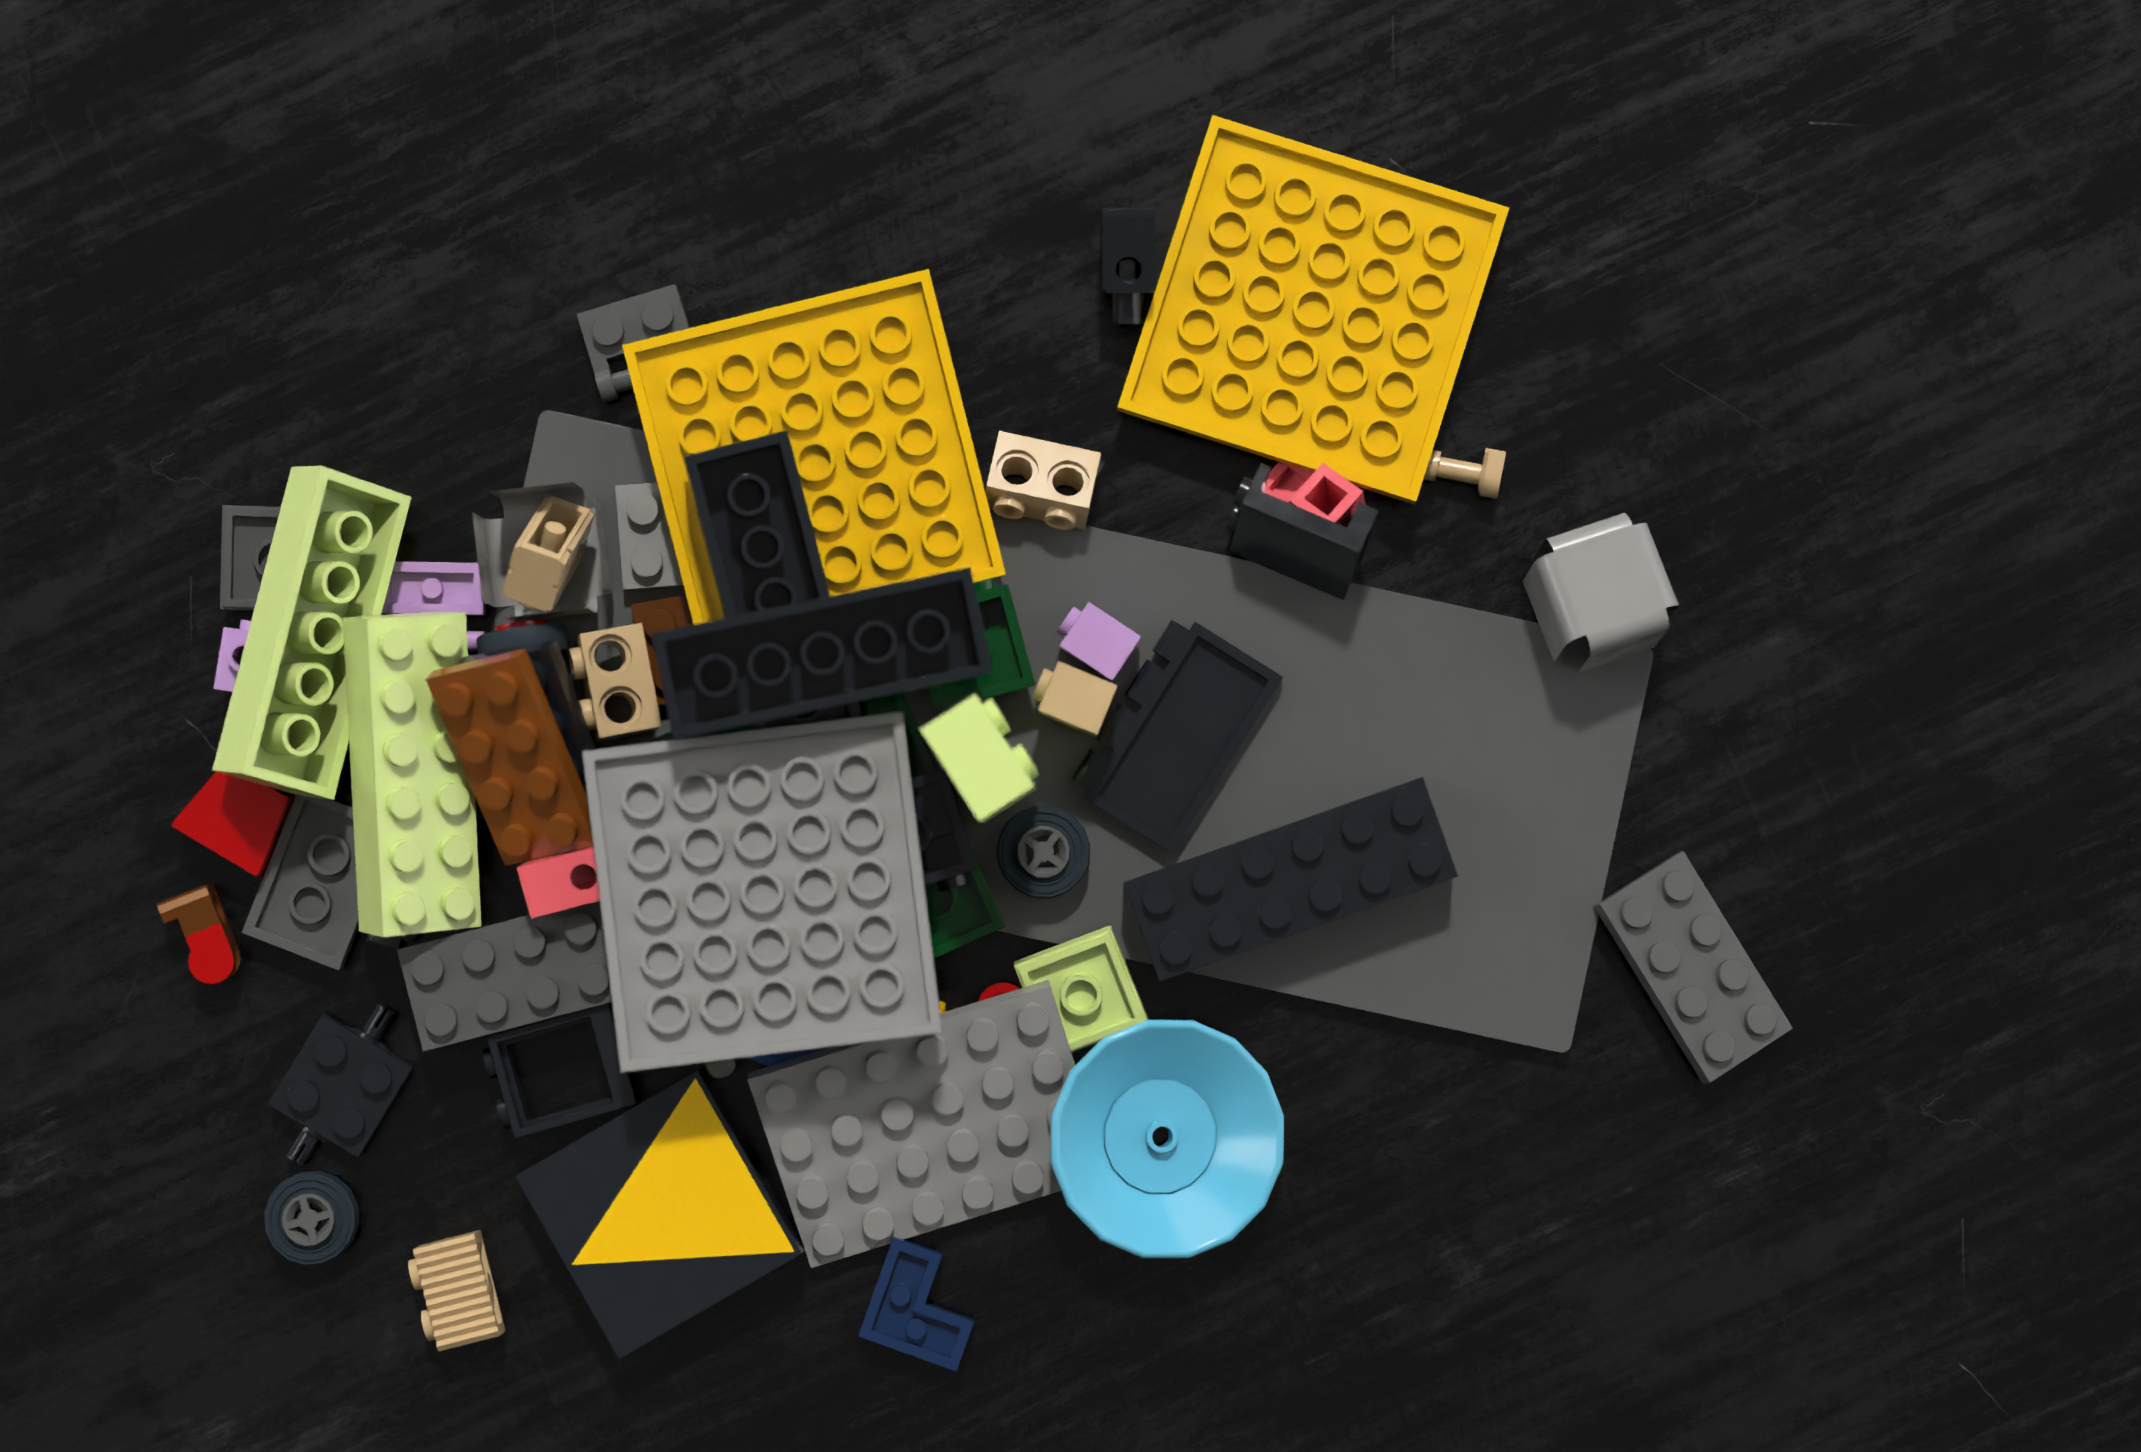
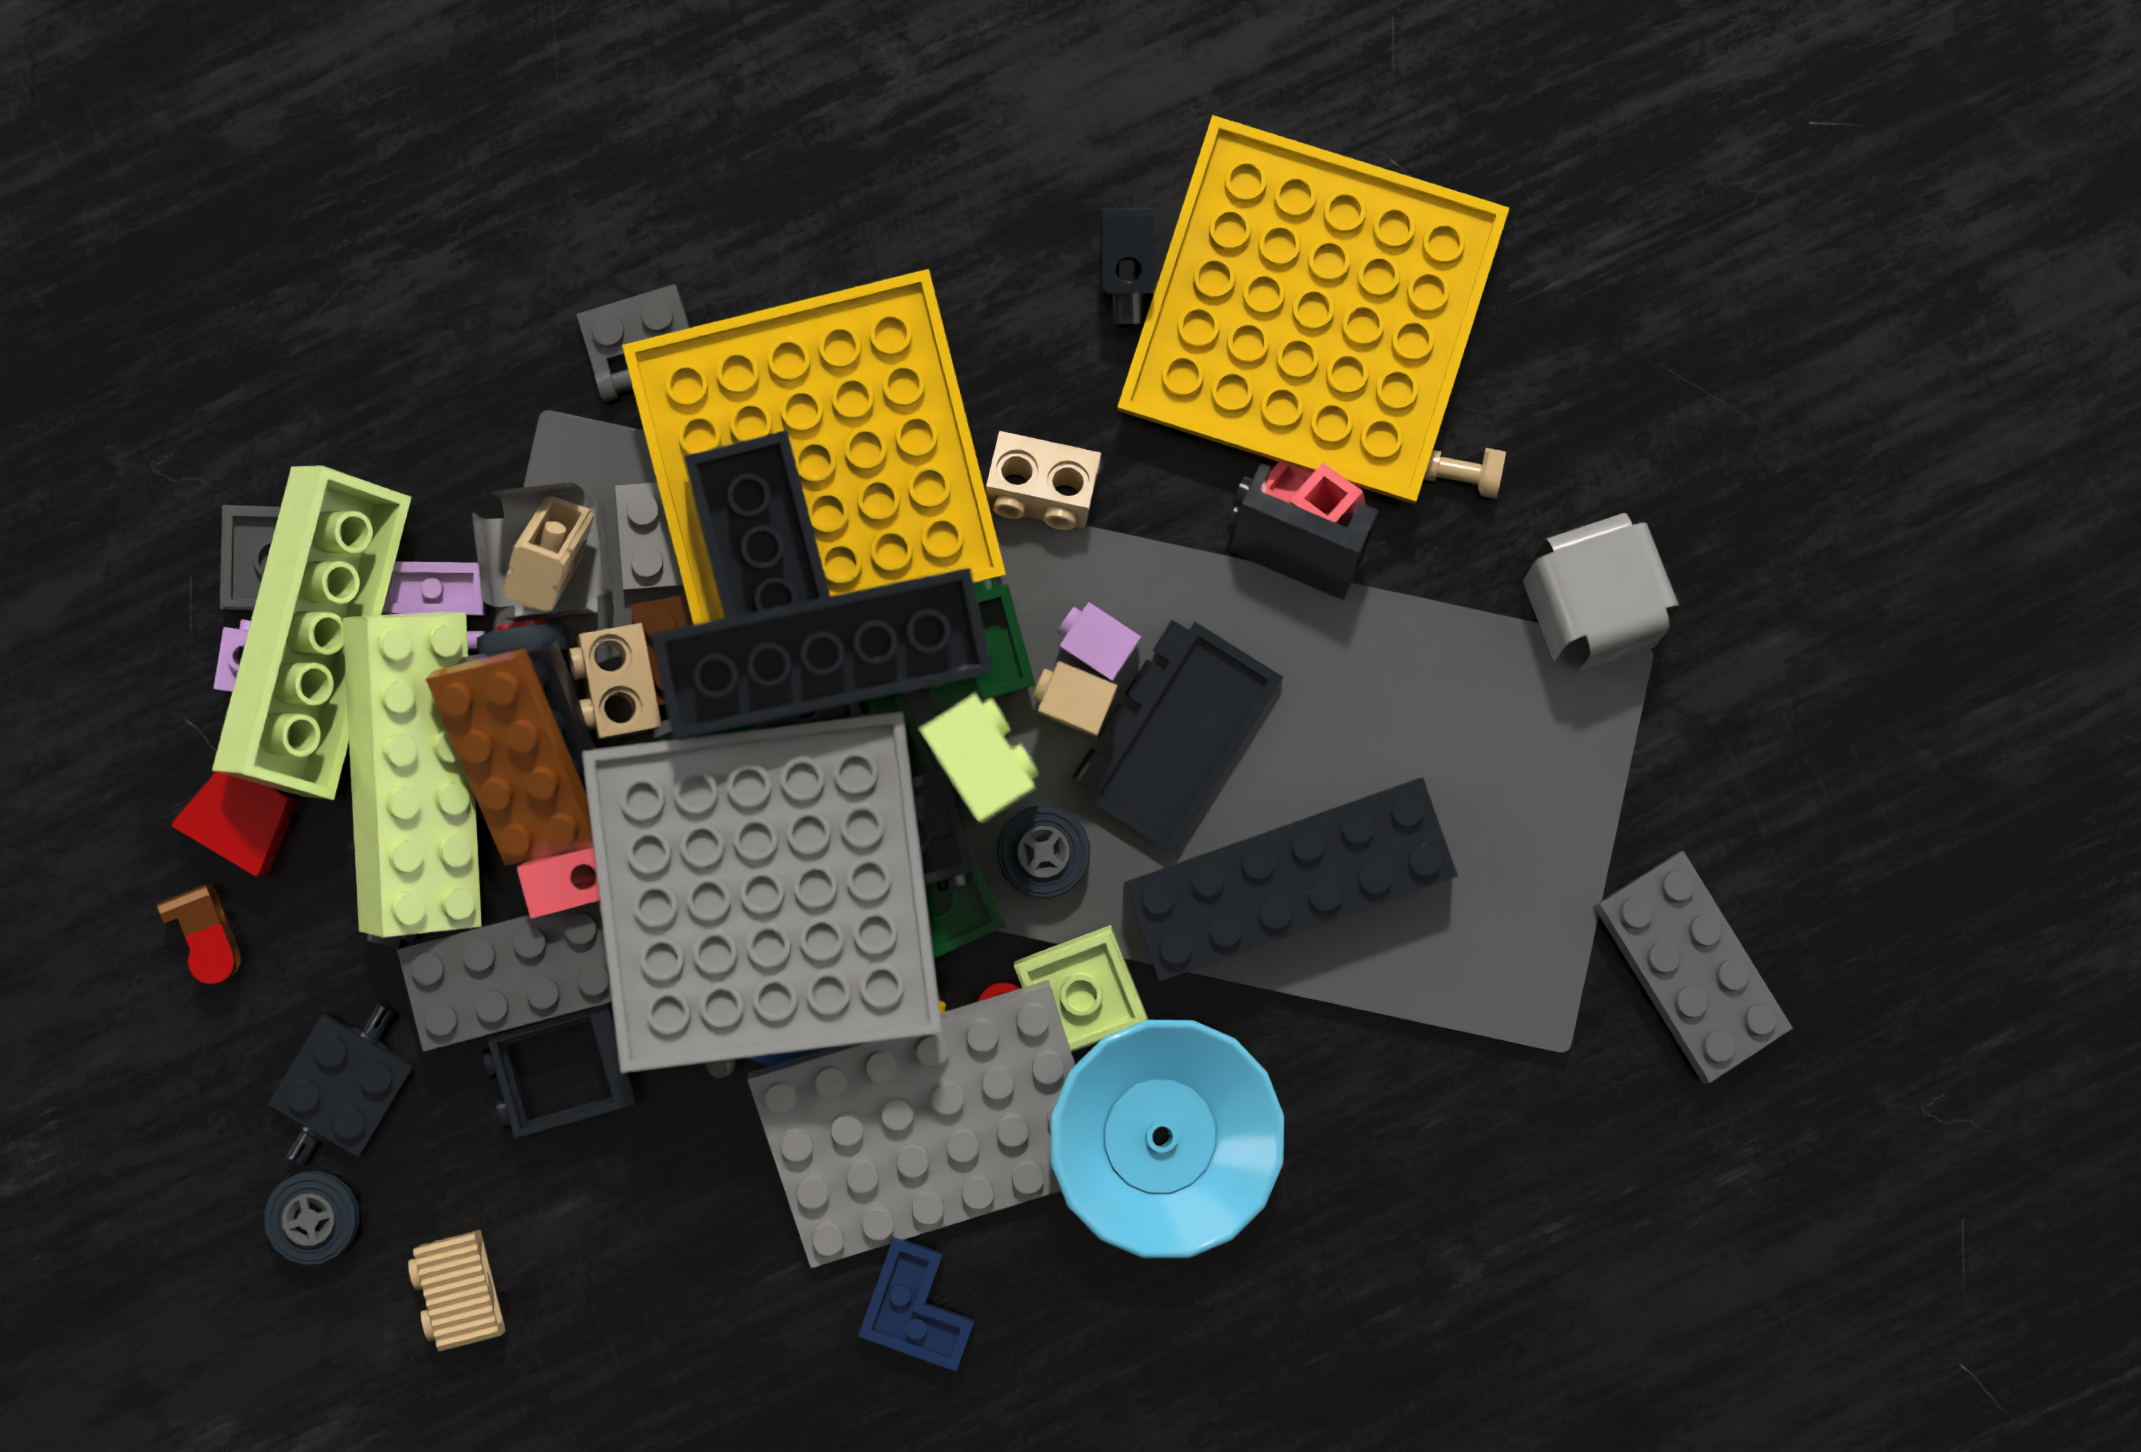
dark grey plate [242,795,359,970] -> none
tile [515,1068,805,1359] -> none

